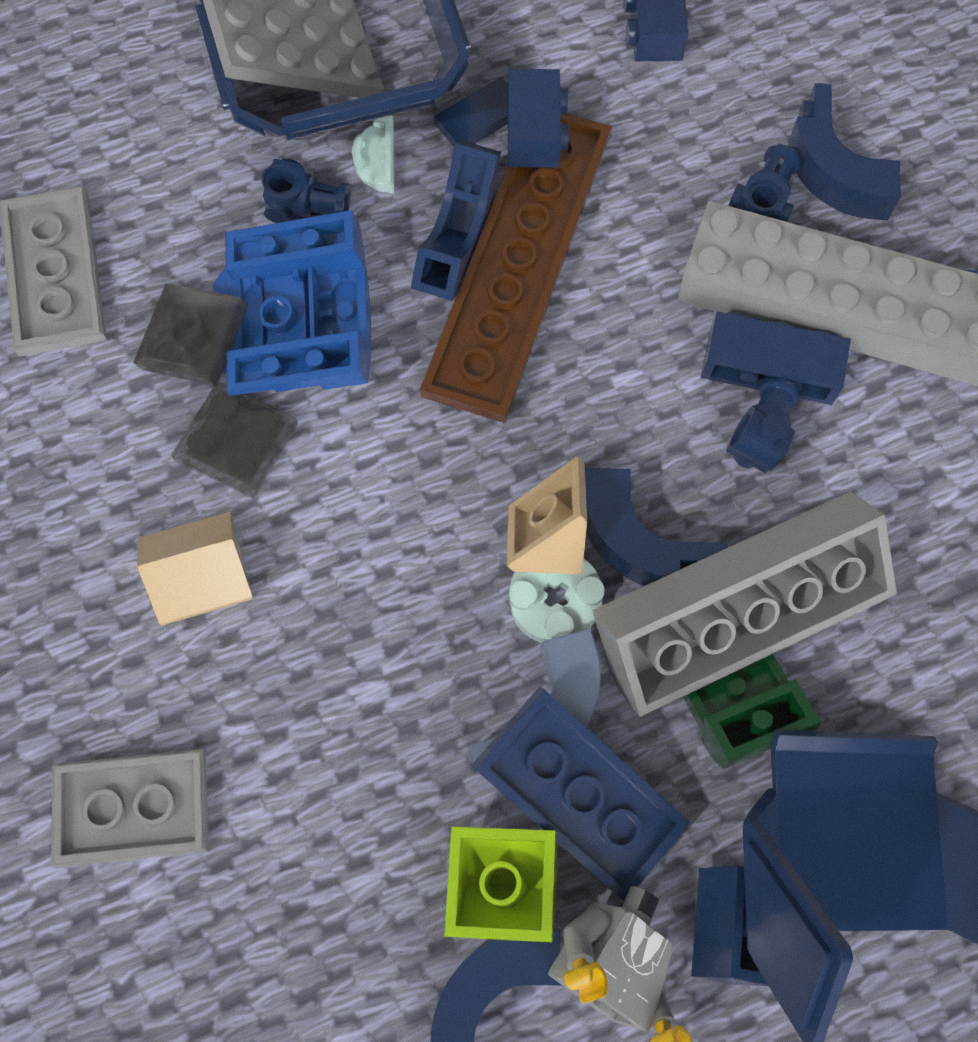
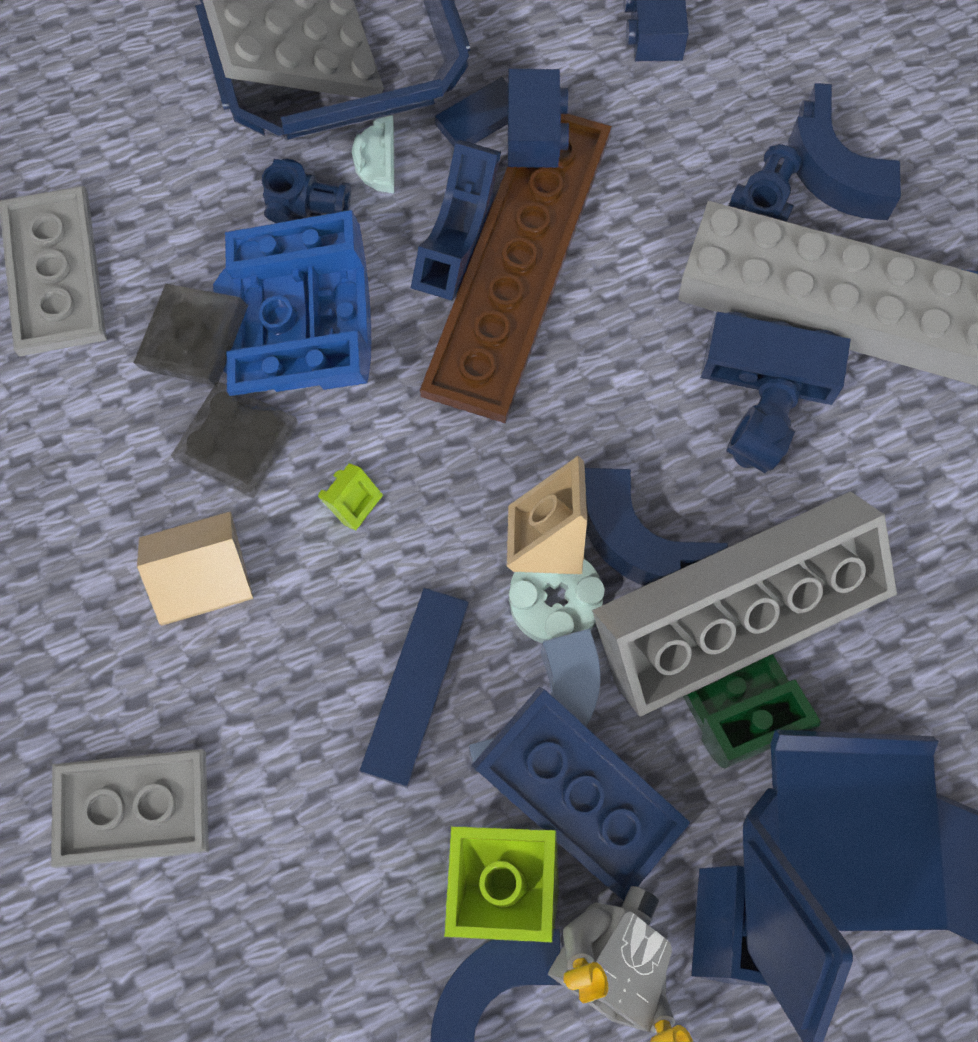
none -> lime tile [318,463,383,531]
none -> dark blue tile [359,588,469,789]

